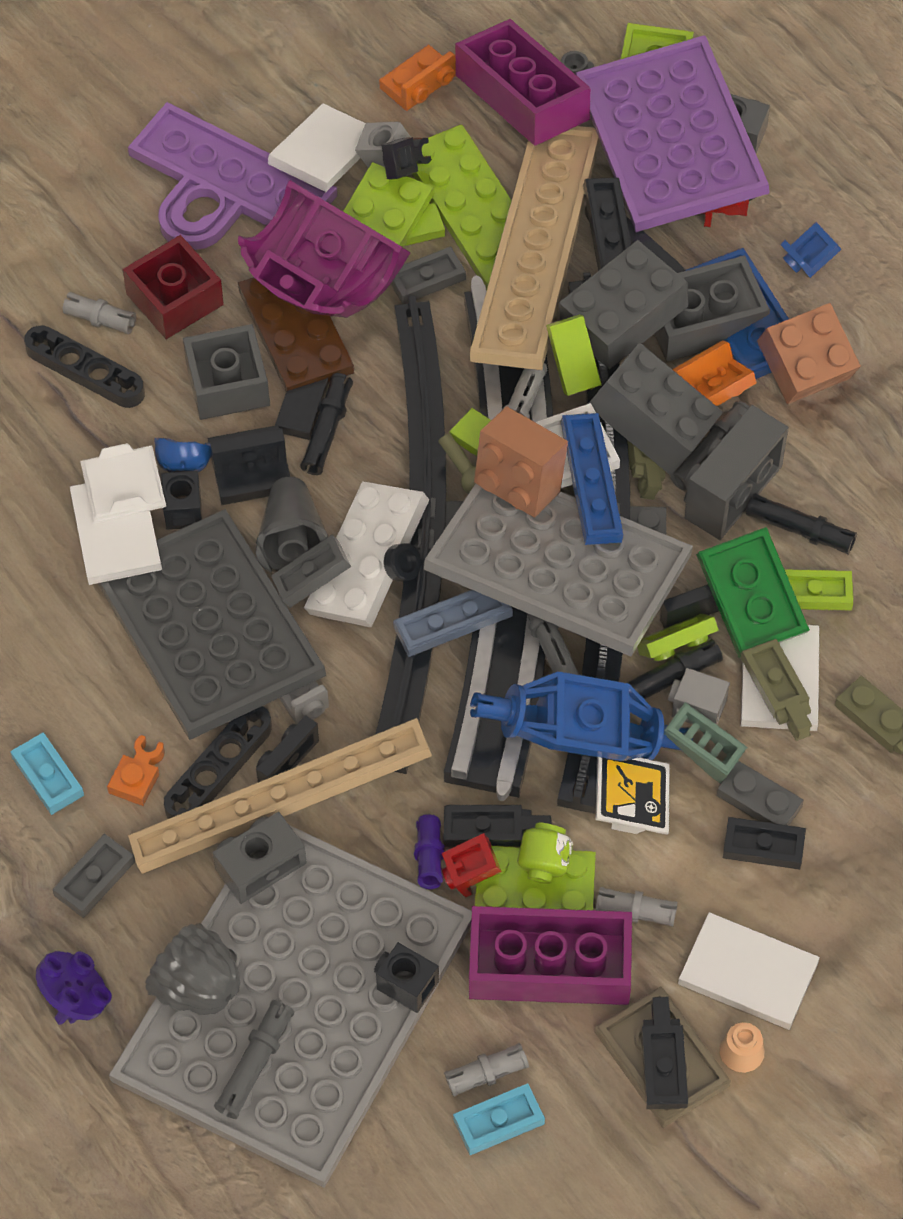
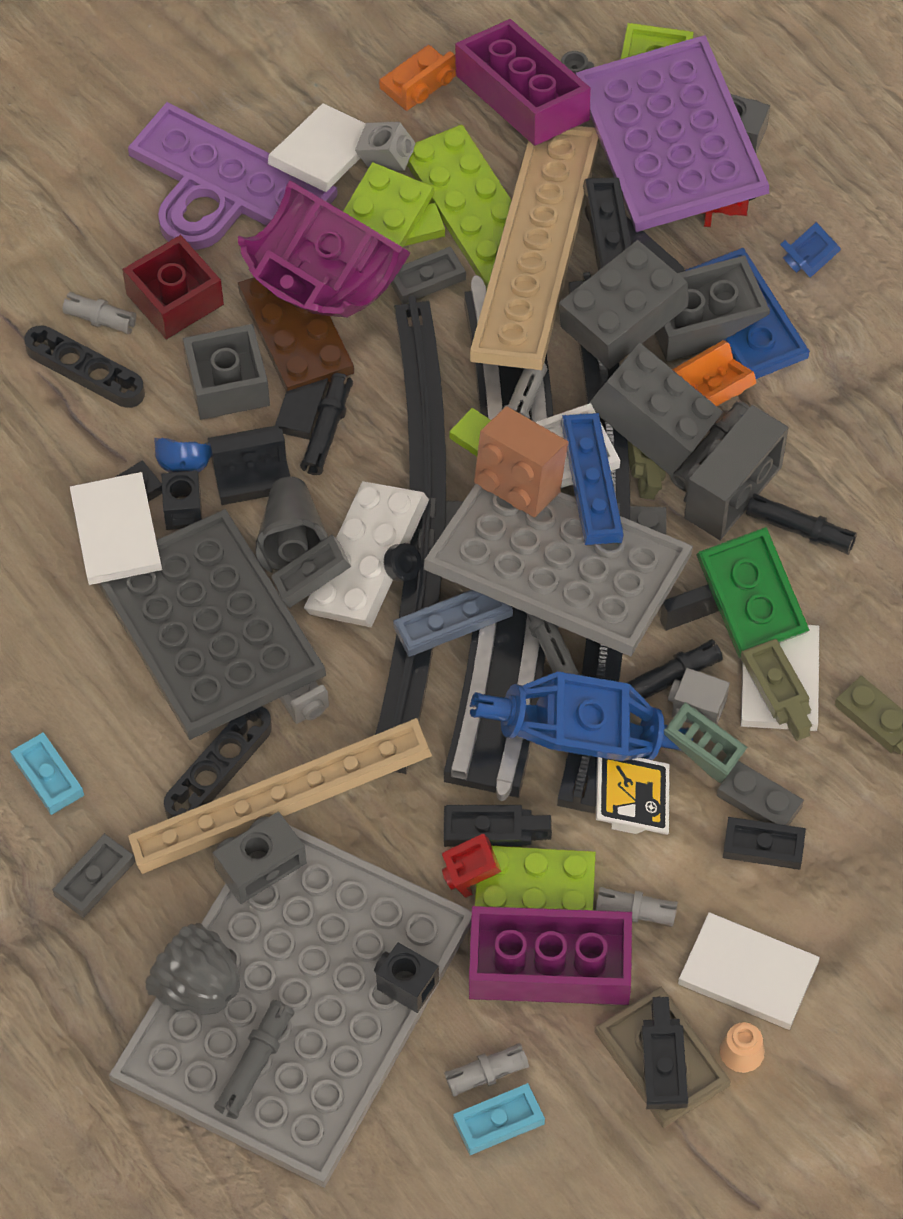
dark purple plate [36,951,112,1025] -> none
white piece [80,443,166,523] -> none
orange plate [107,735,165,806] -> none
black plate [256,715,319,782] -> none
black plate [381,137,432,179] -> none
dark purple pin [414,814,445,889] -> none
olive bar [438,433,476,494] -> none
lime head [517,823,573,884] -> none
lime tile [546,314,601,396] -> none
lime plate [637,614,719,661] -> none
nougat brick [757,303,861,404] -> none
lime plate [784,569,853,611] -> none

